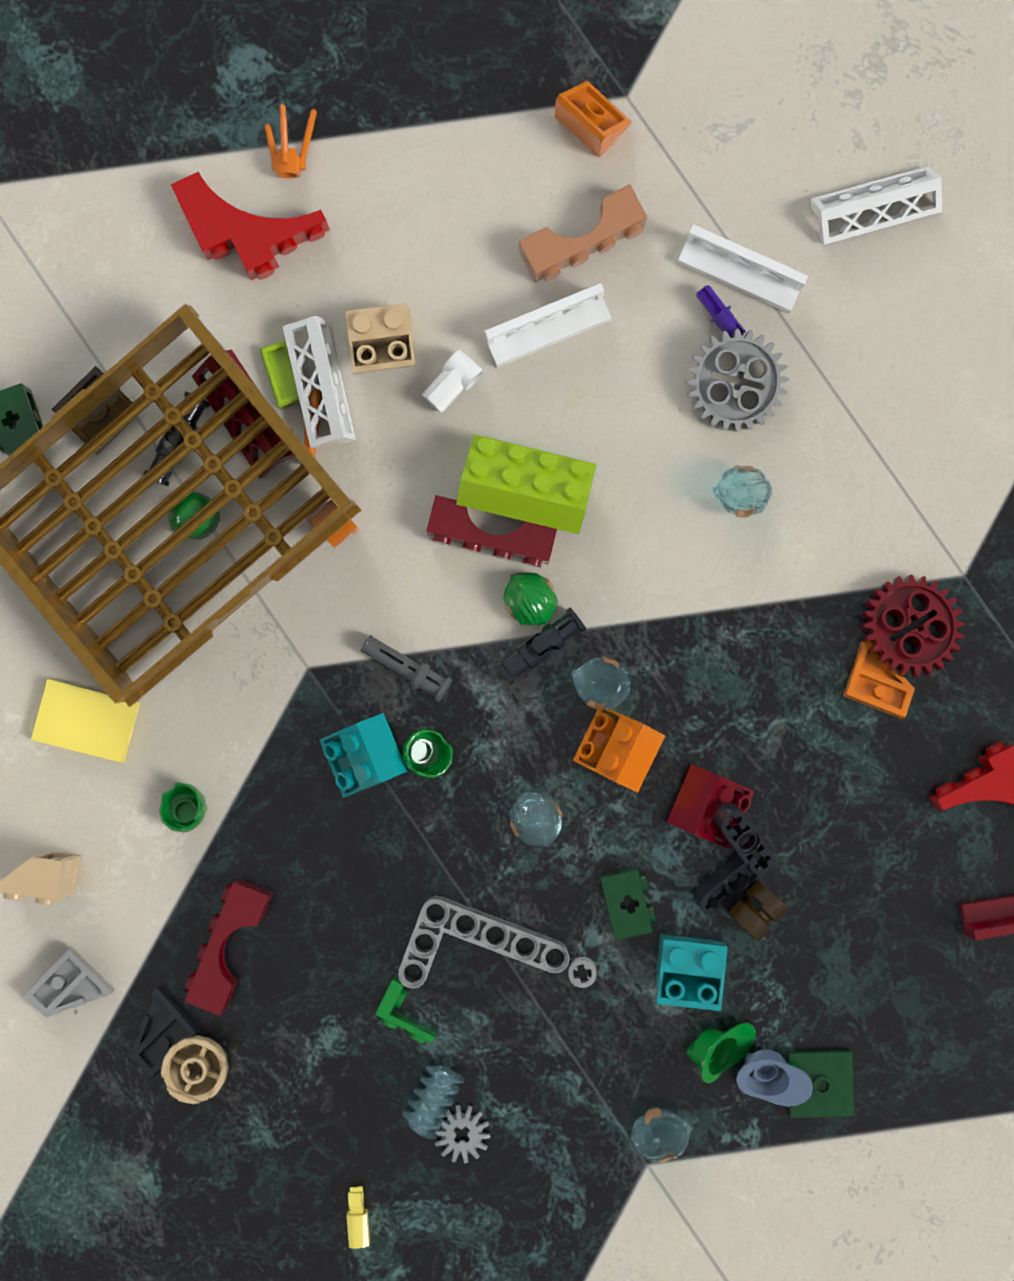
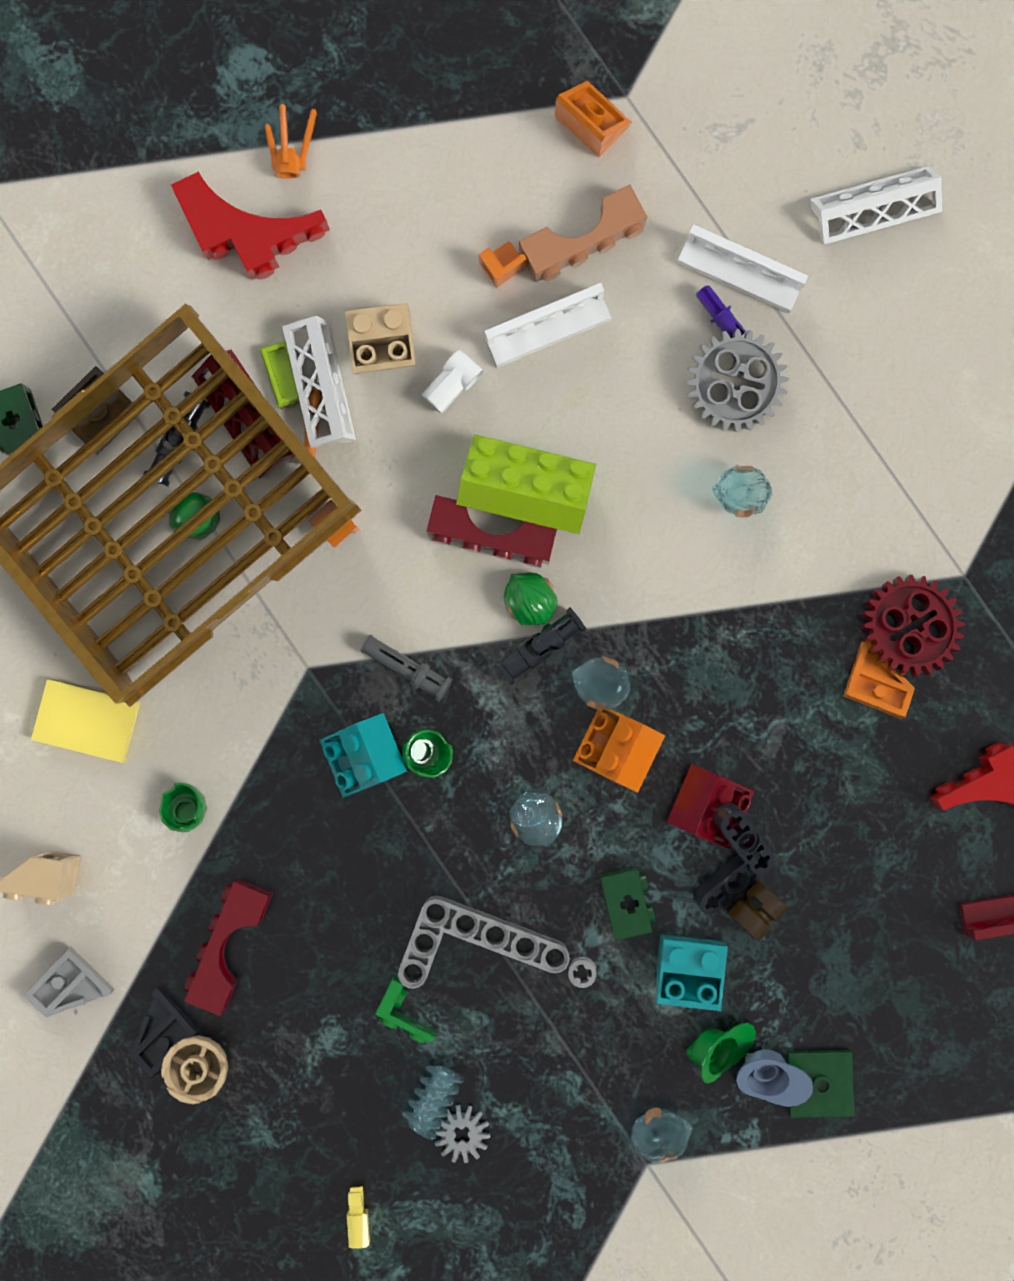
none -> orange panel [479,242,527,288]

